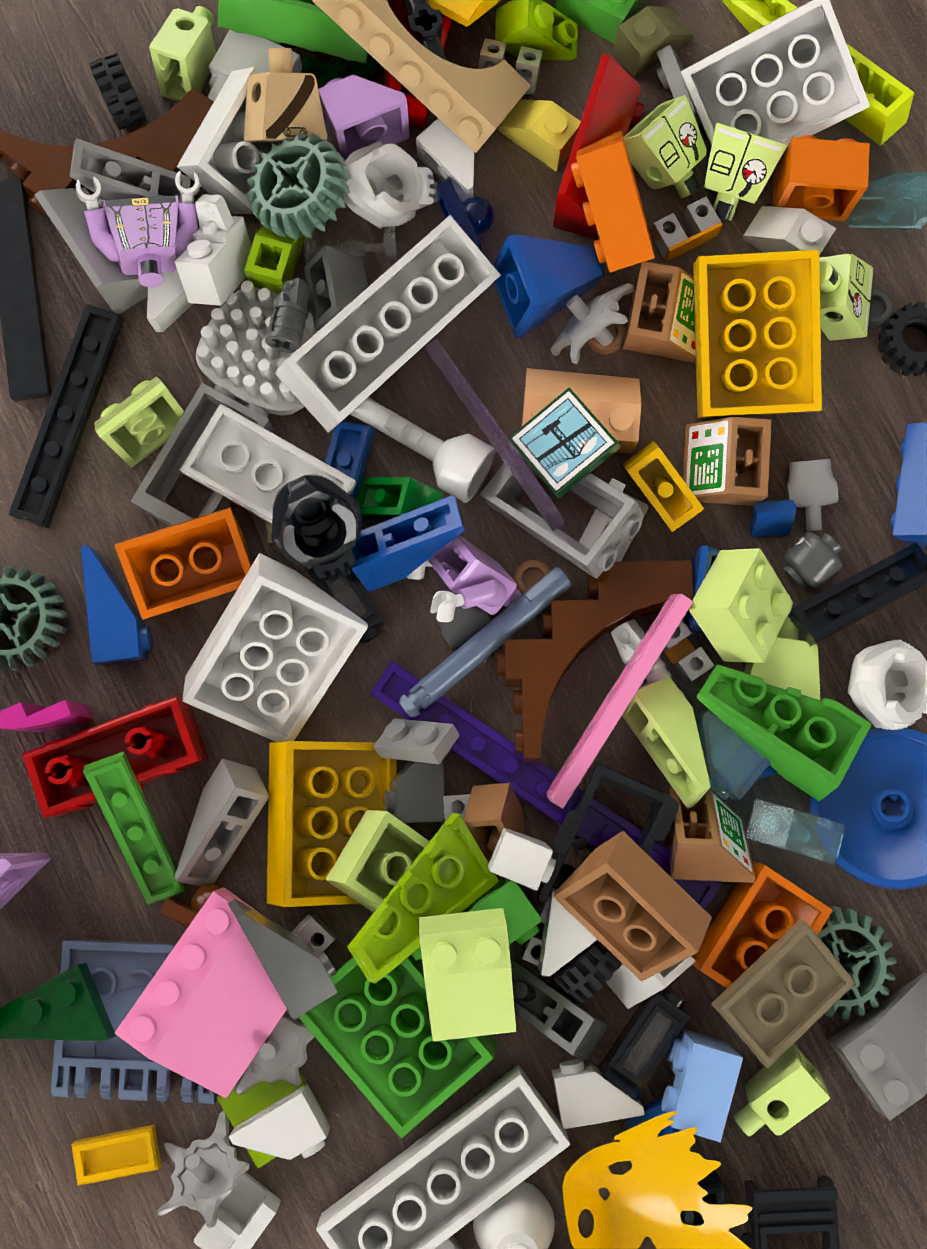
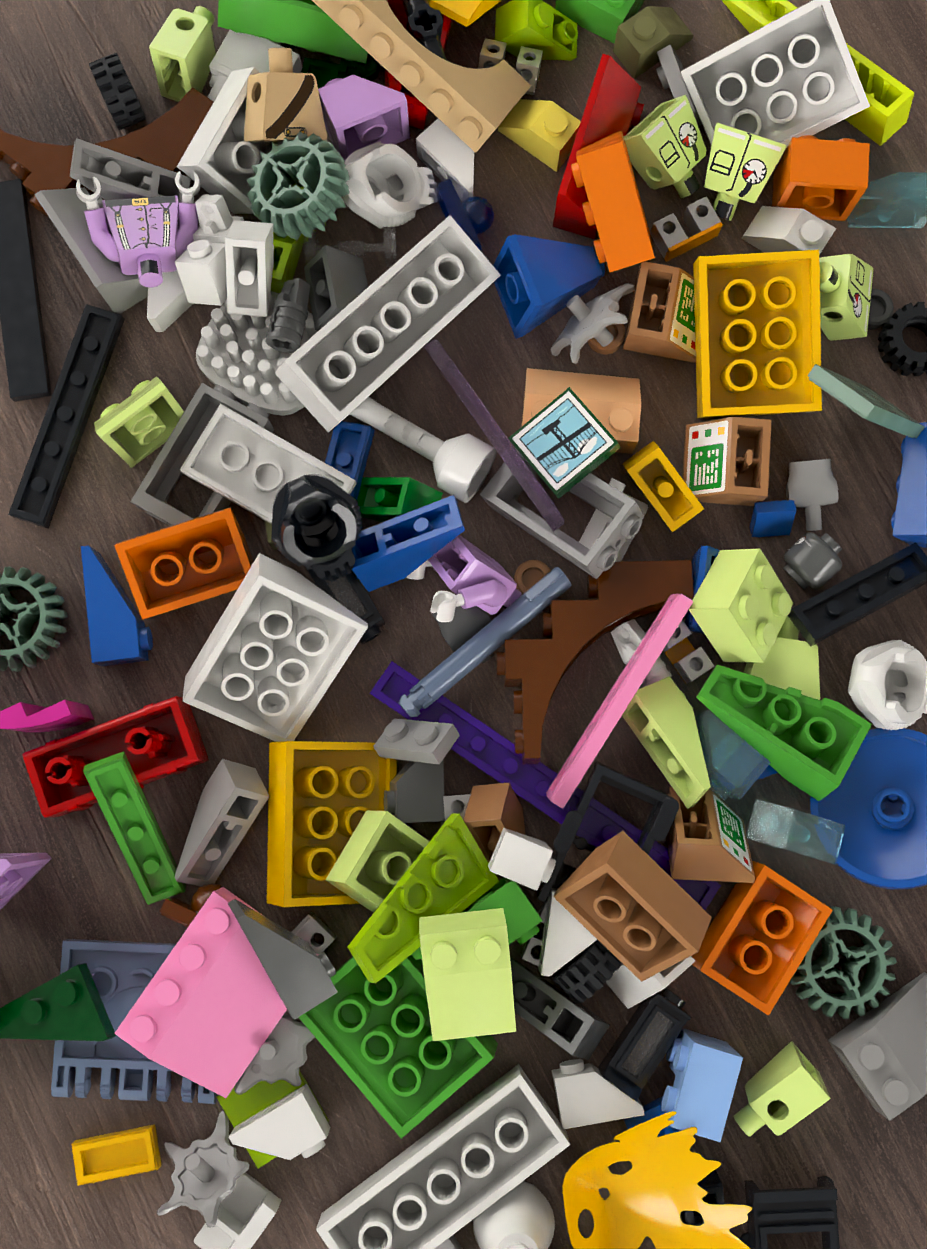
dark tan tile [711,919,856,1069] -> none
none -> white slope [225,220,274,317]
none -> sand green tile [807,364,925,439]

